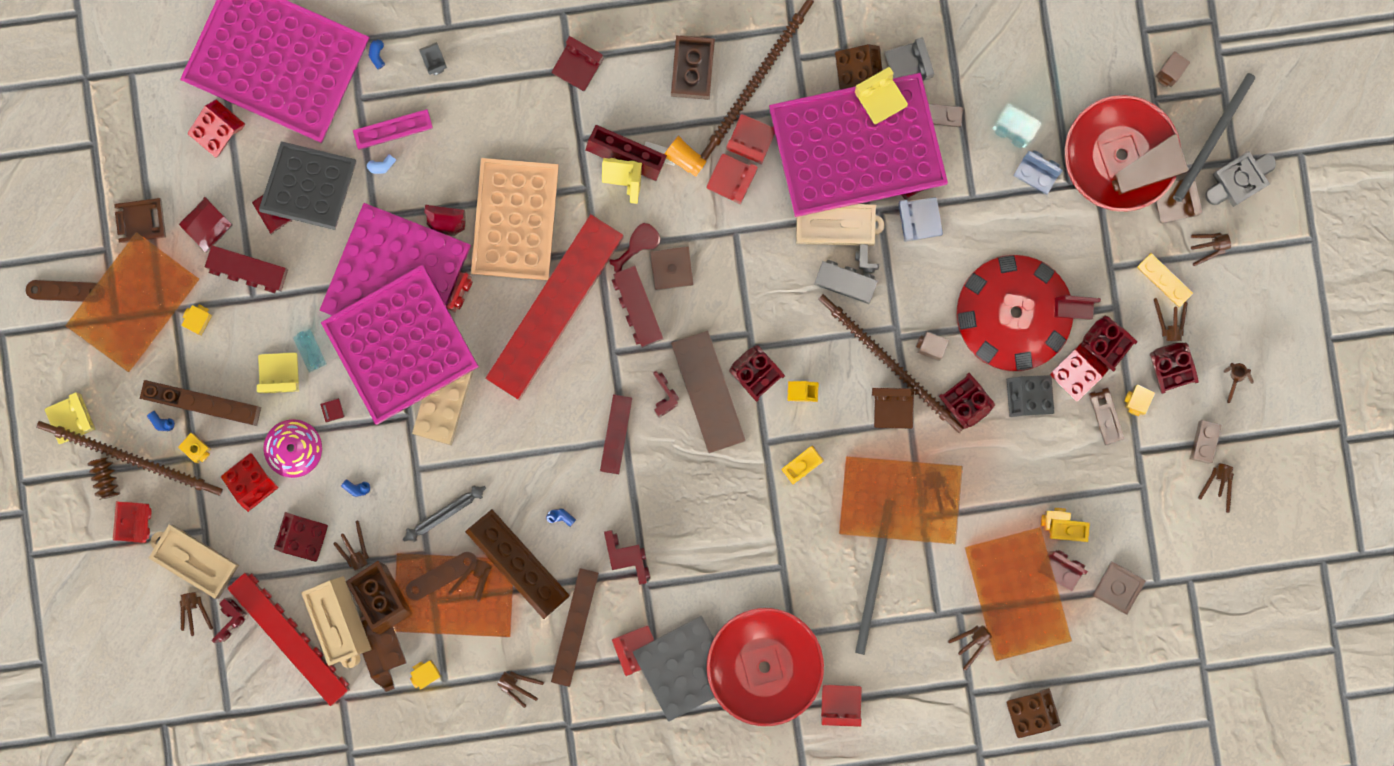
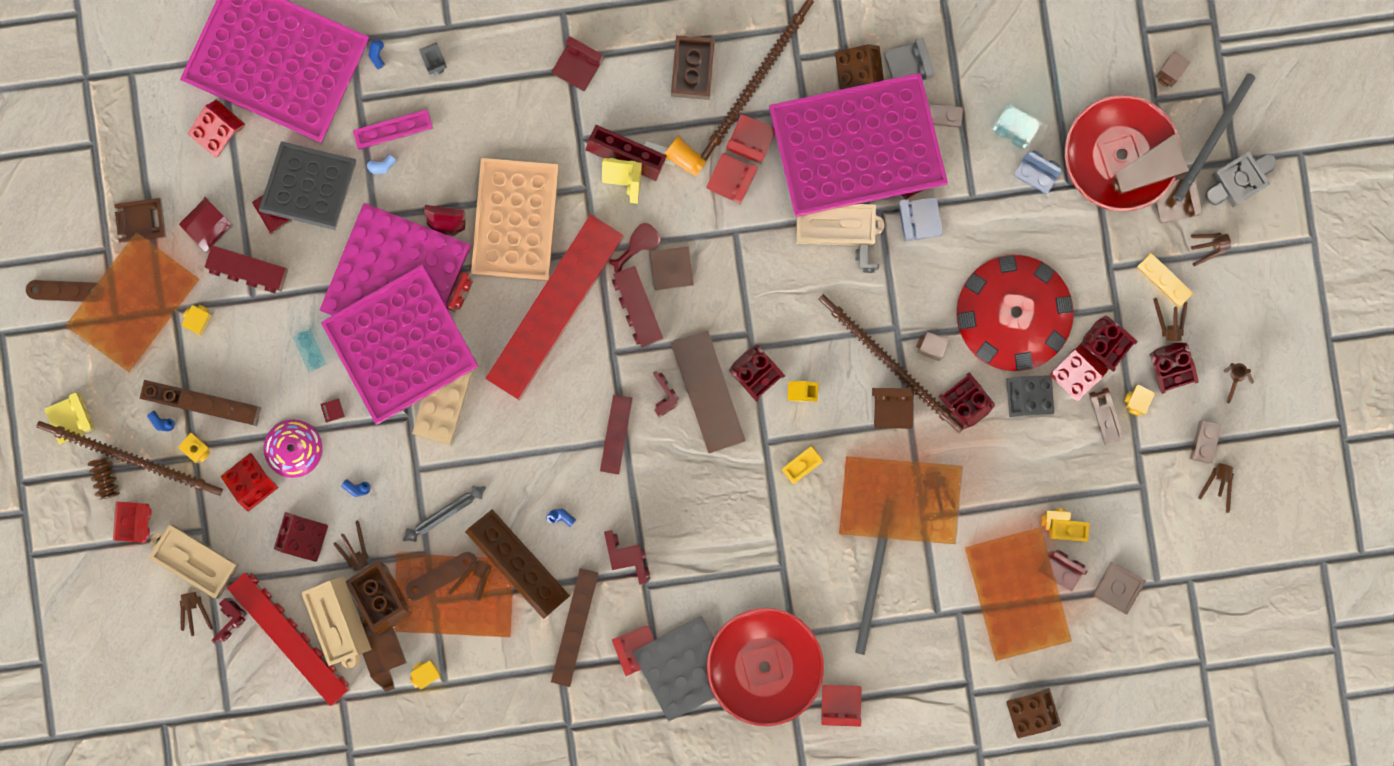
light yellow bracket [257,353,299,394] -> none
reddish brown plant [497,671,544,708] -> none
brick [814,260,878,304] -> none
light yellow bracket [855,67,908,124] -> none
reddish brown plant [948,625,992,670] -> none
dark red panel [1054,295,1101,320] -> none

